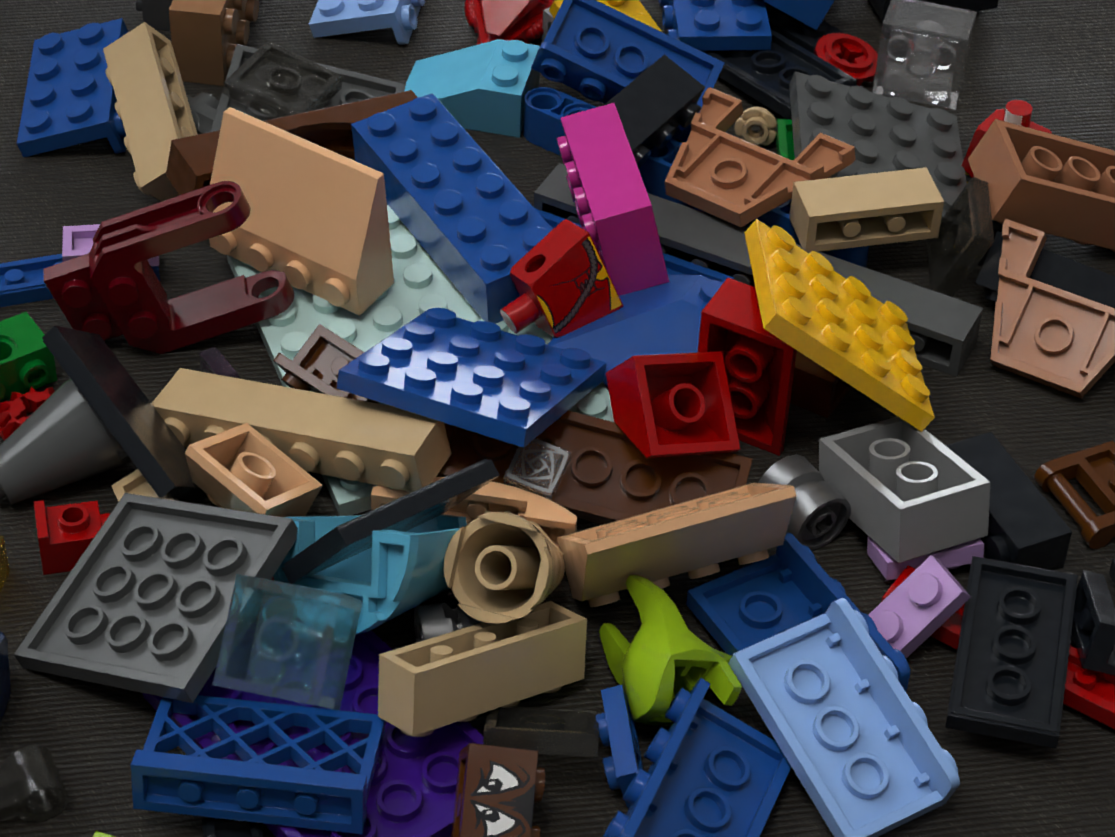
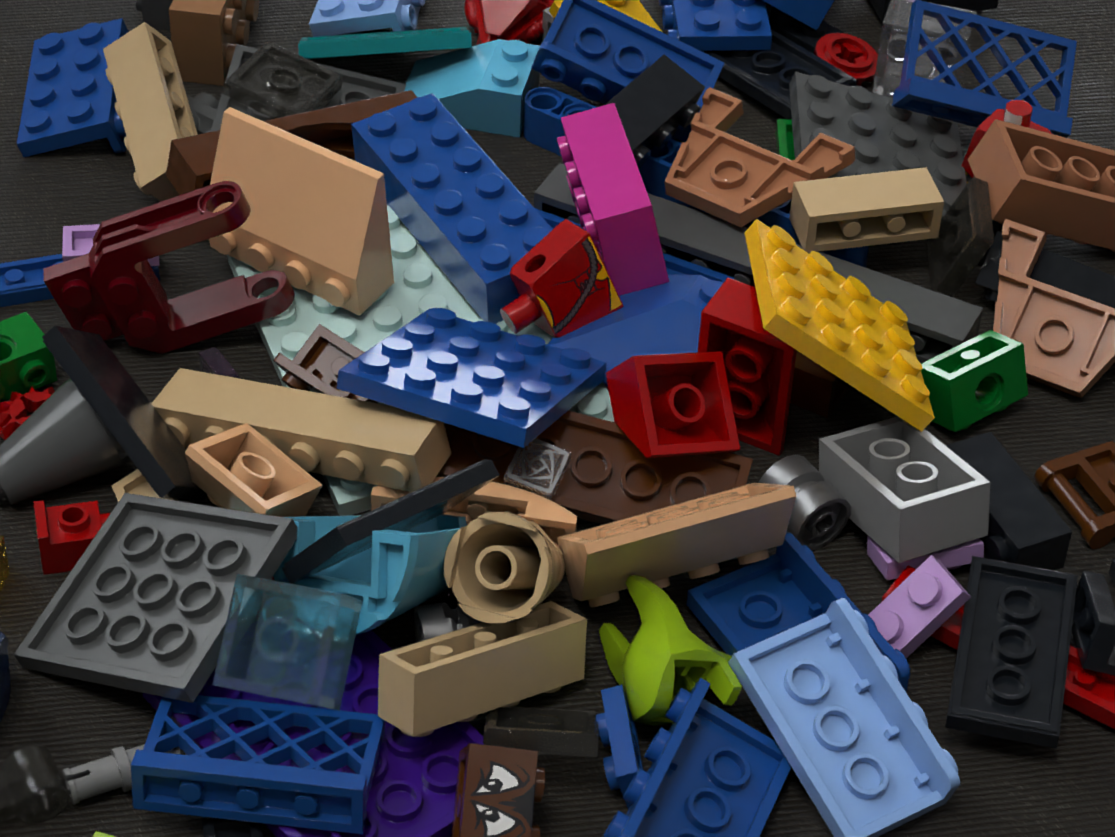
tan plate [734,107,777,146] -> none
none -> light grey pin [62,744,181,805]
none -> teal tile [298,27,472,59]
none -> blue fence [892,0,1077,138]
none -> green brick [921,330,1028,432]

